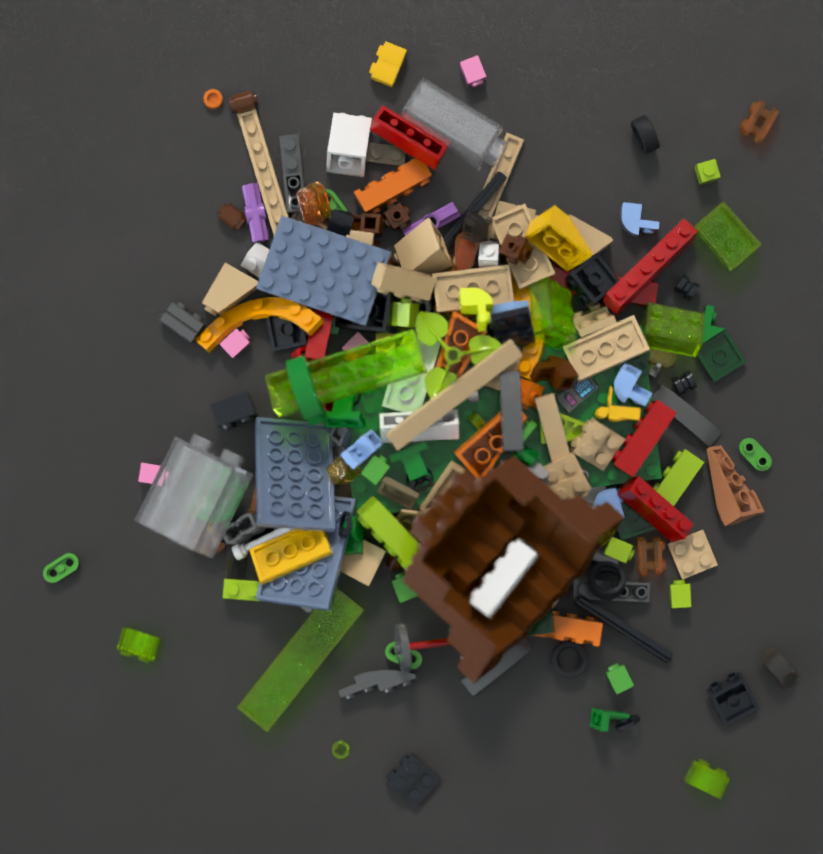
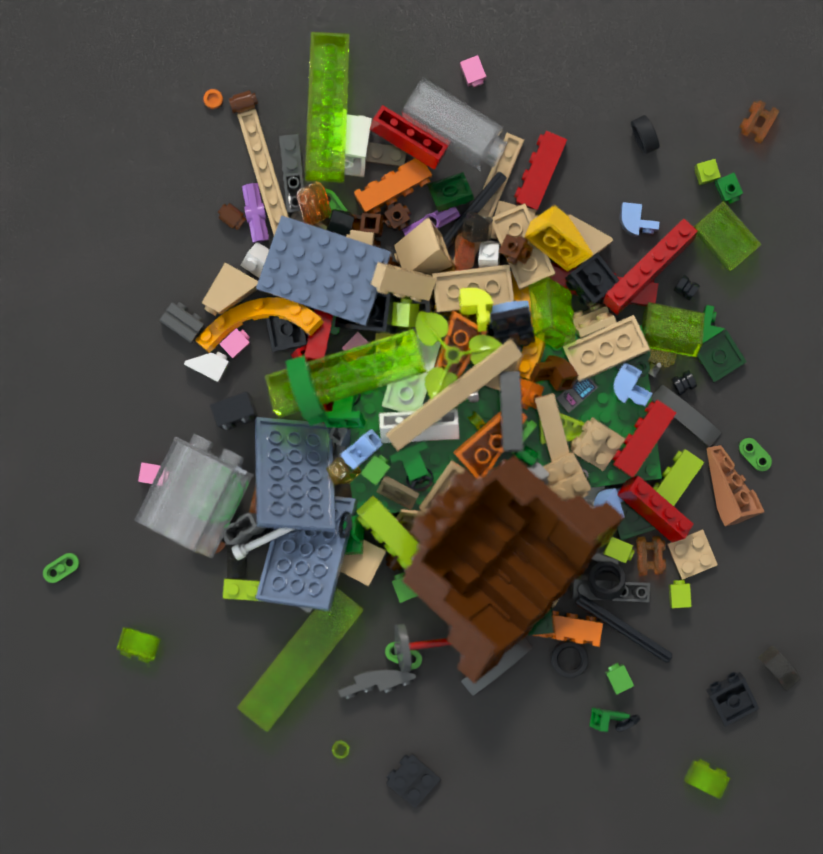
yellow tile [249,529,333,585] -> none
yellow brick [369,41,407,88] -> none
white brick [470,539,539,619] -> none
yellow piece [595,386,641,422] -> none
none -> white slope [184,352,230,383]
none -> clear neon green brick [305,32,350,182]
none -> dark green plate [427,172,475,212]
none -> red brick [514,131,567,212]
none -> green brick [714,173,743,204]

